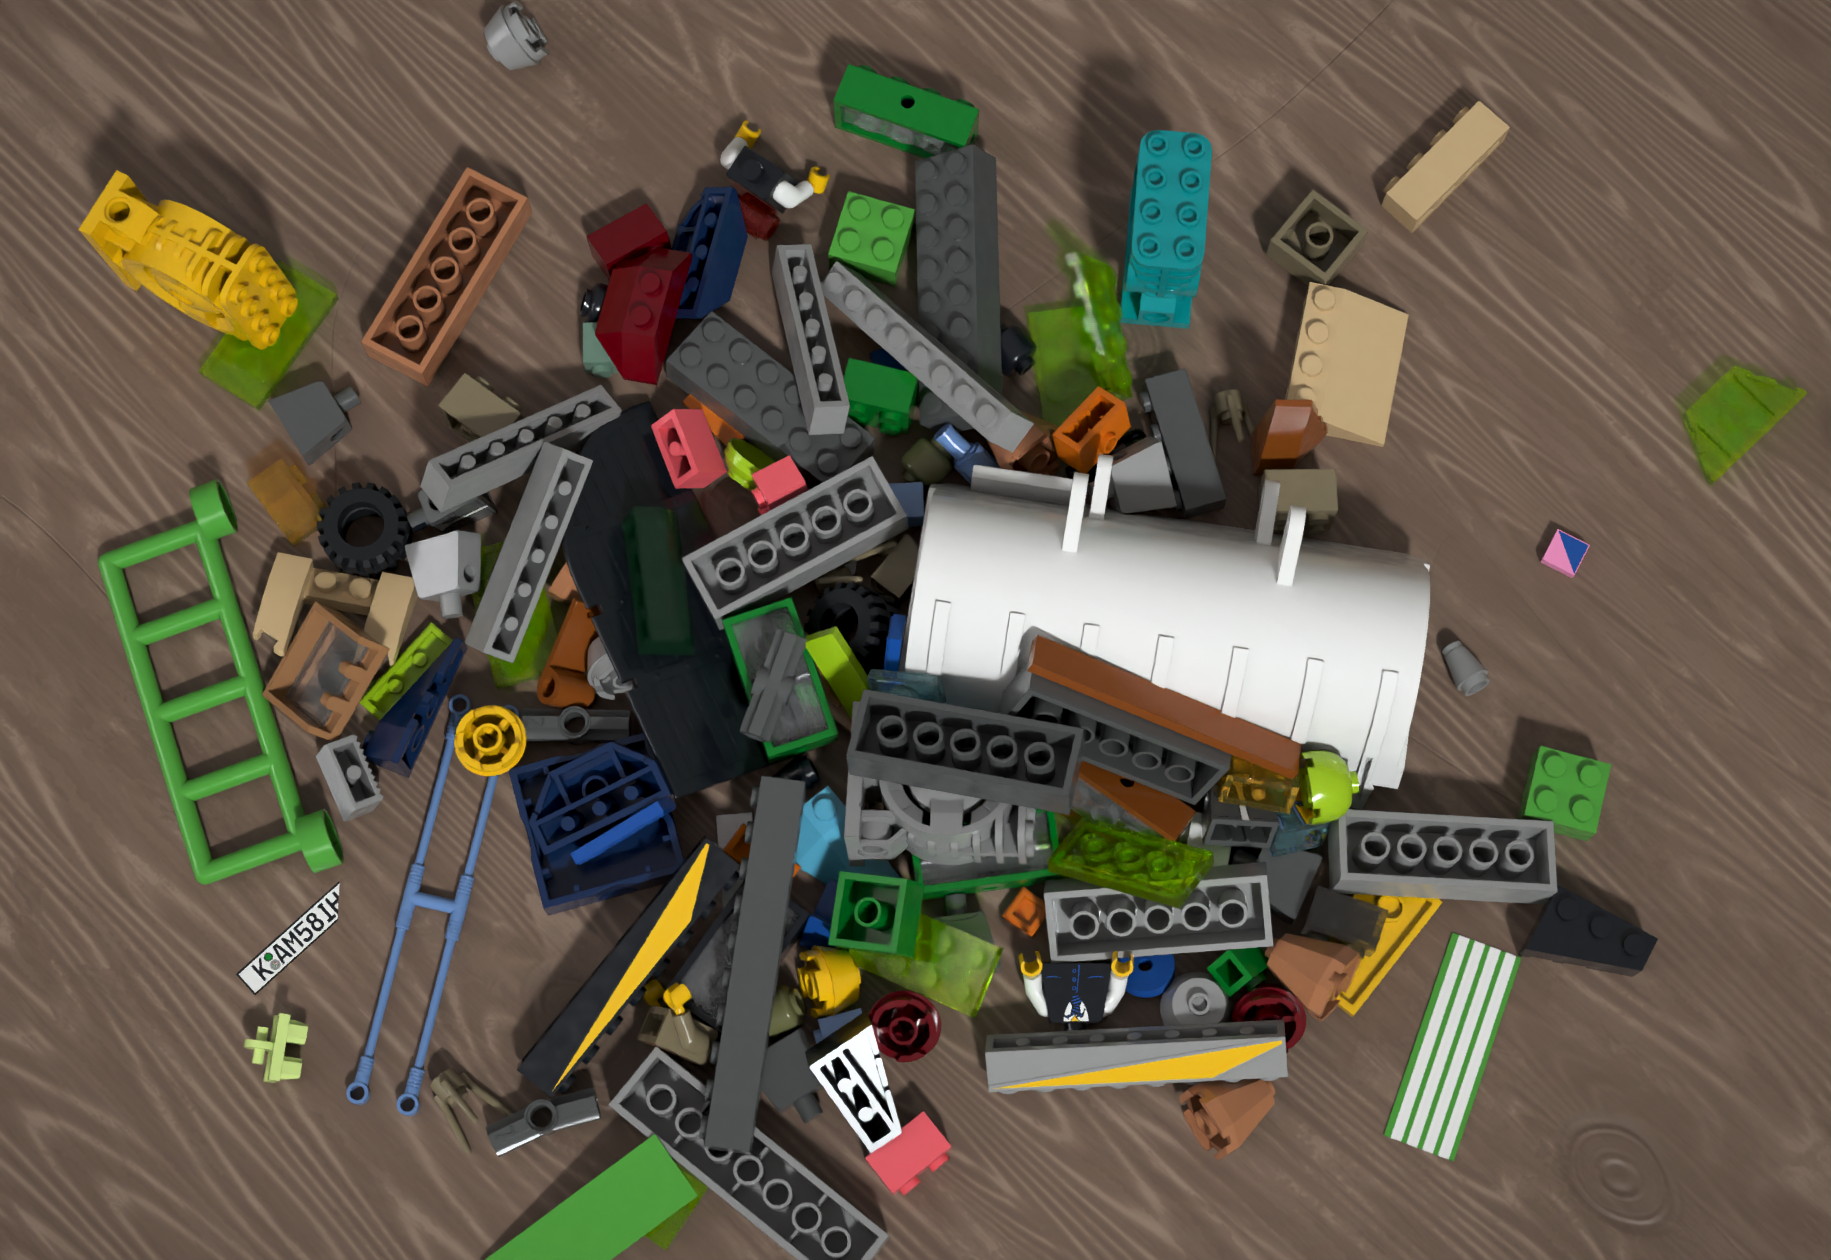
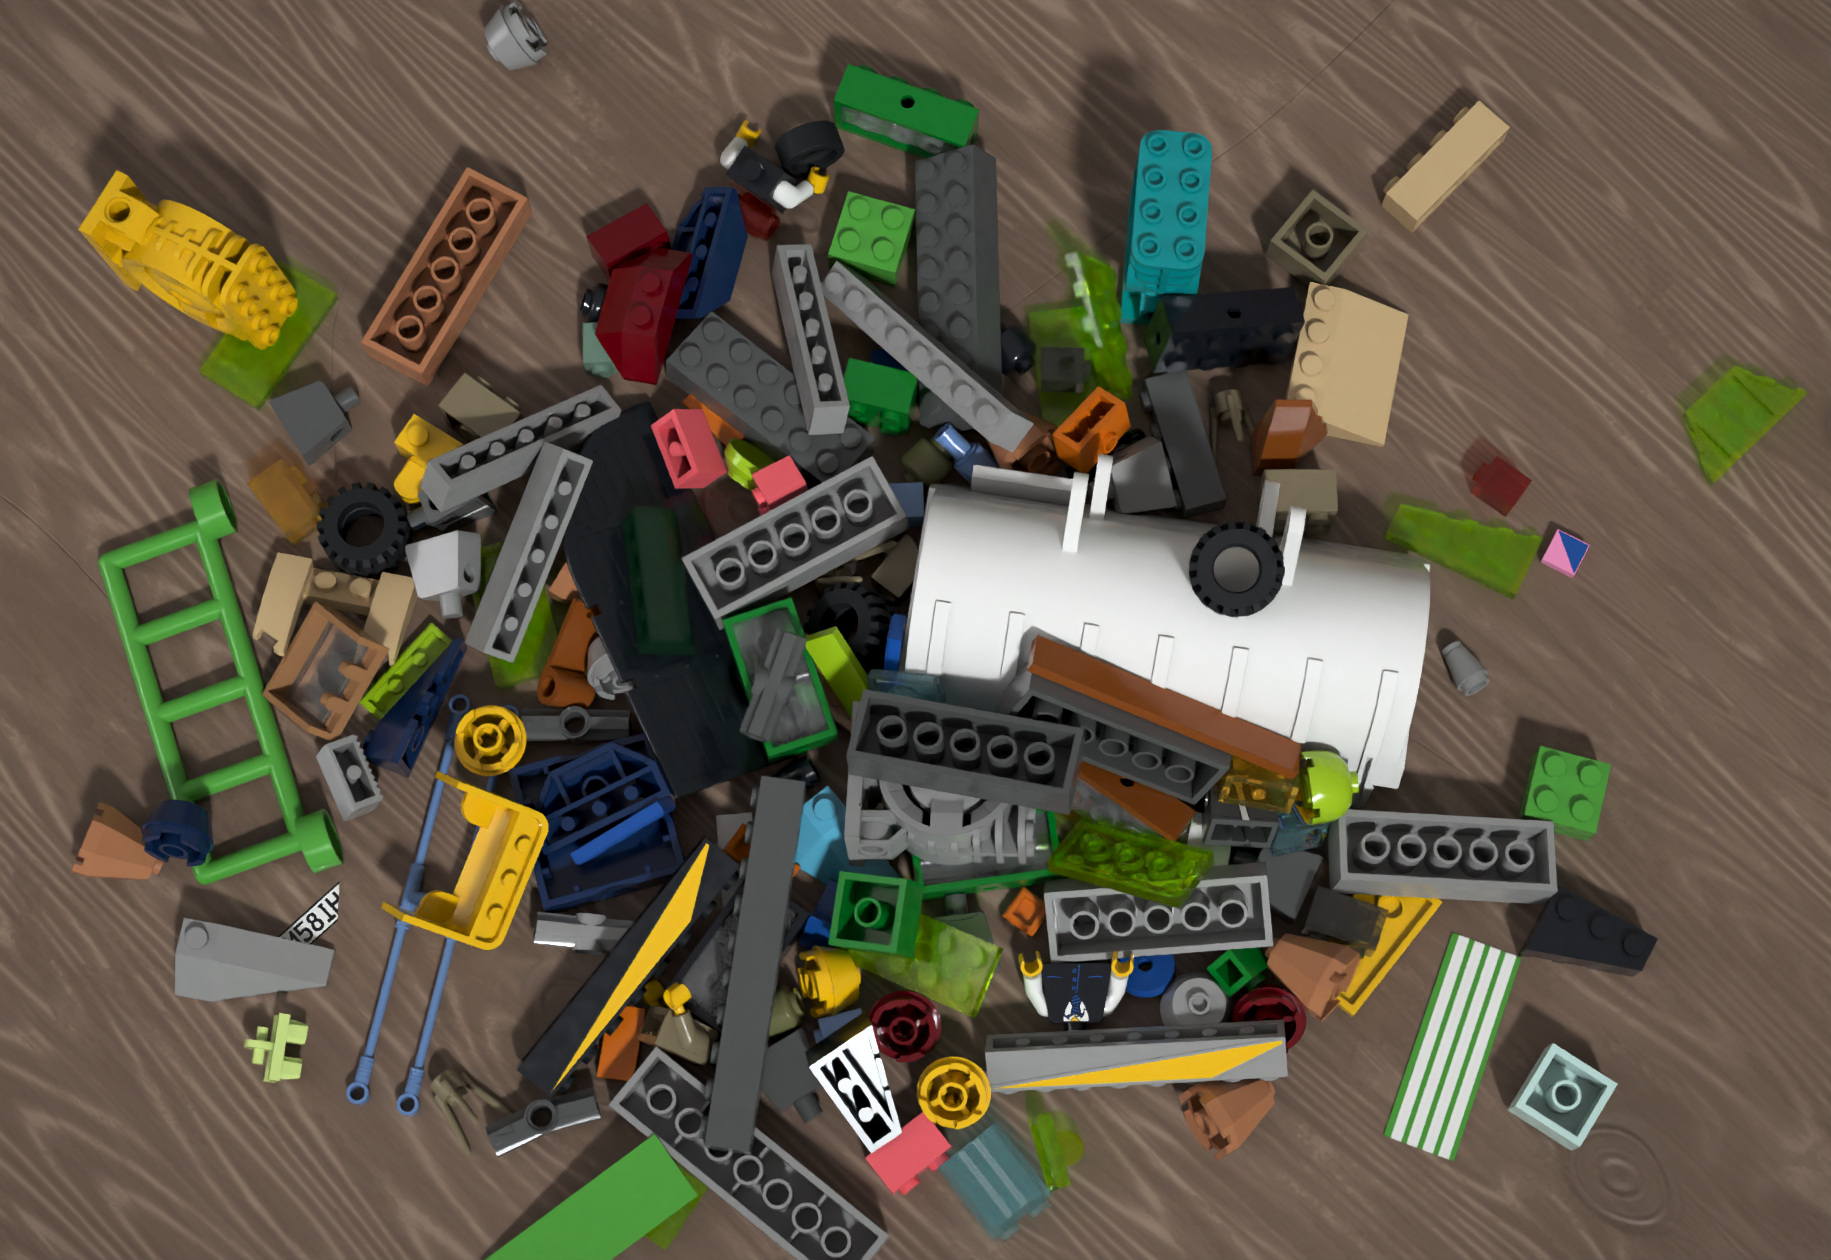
none -> nougat cone [71,802,163,880]
none -> dark blue cone [141,800,214,866]
none -> light grey wedge [175,918,335,1002]
none -> yellow windscreen [381,771,549,950]
none -> yellow brick [394,414,464,504]
none -> light grey piece [533,912,634,955]
none -> orange tile [597,1006,647,1082]
none -> black tyre [775,120,845,176]
none -> yellow cone [917,1057,991,1129]
none -> clear light blue brick [937,1122,1052,1242]
none -> clear neon green tile [1029,1112,1084,1193]
none -> clear smoke brick [1040,347,1091,393]
none -> black brick [1143,287,1305,374]
none -> black tyre [1189,521,1285,618]
none -> clear neon green wing [1384,504,1543,600]
none -> clear red brick [1471,456,1532,517]
none -> light aqua brick [1508,1043,1618,1151]

